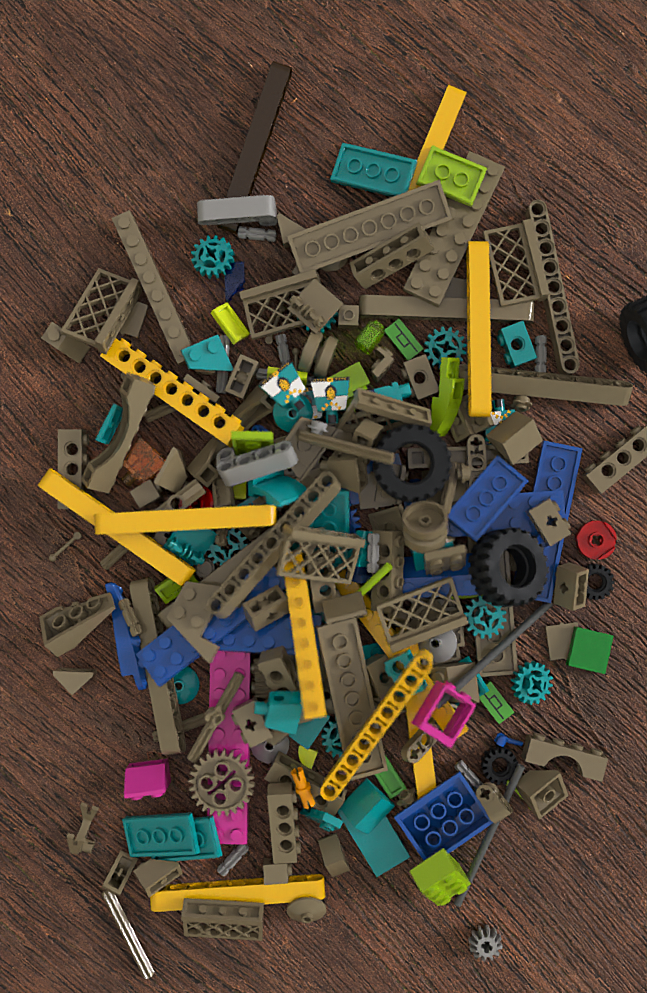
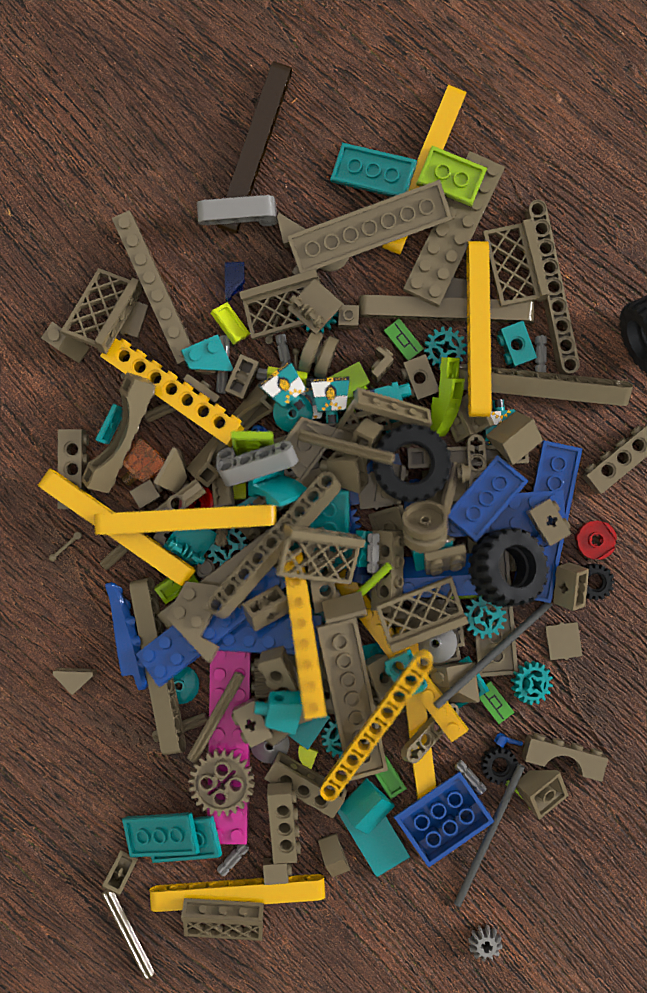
dark tan wedge [39,592,115,657] -> none
dark tan piece [66,802,99,855] -> none
dark tan axle [118,598,143,637] -> none
dark pink slope [124,758,171,800] -> none
dark tan slope [133,859,183,897] -> none
teal gear [191,235,235,279] -> none
dark tan plate [204,706,225,729] -> none
light grey axle [238,226,276,242] -> none
dark tan dish [287,897,326,923] -> none
light orange pin [290,767,315,809] -> none
teal wing [299,806,343,832] -> none
light grey plate [307,420,328,435] -> none
dark tan brick [349,222,434,289] -> none
clear neon green brick [354,320,385,356] -> none
dark tan plate [397,788,417,808] -> none
lime brick [410,848,471,906] -> none
dark pink window [411,680,476,748] -> none
dark tan piece [476,782,513,824] -> none
dark tan plate [510,396,532,412] -> none
green tile [566,626,614,674] -> none

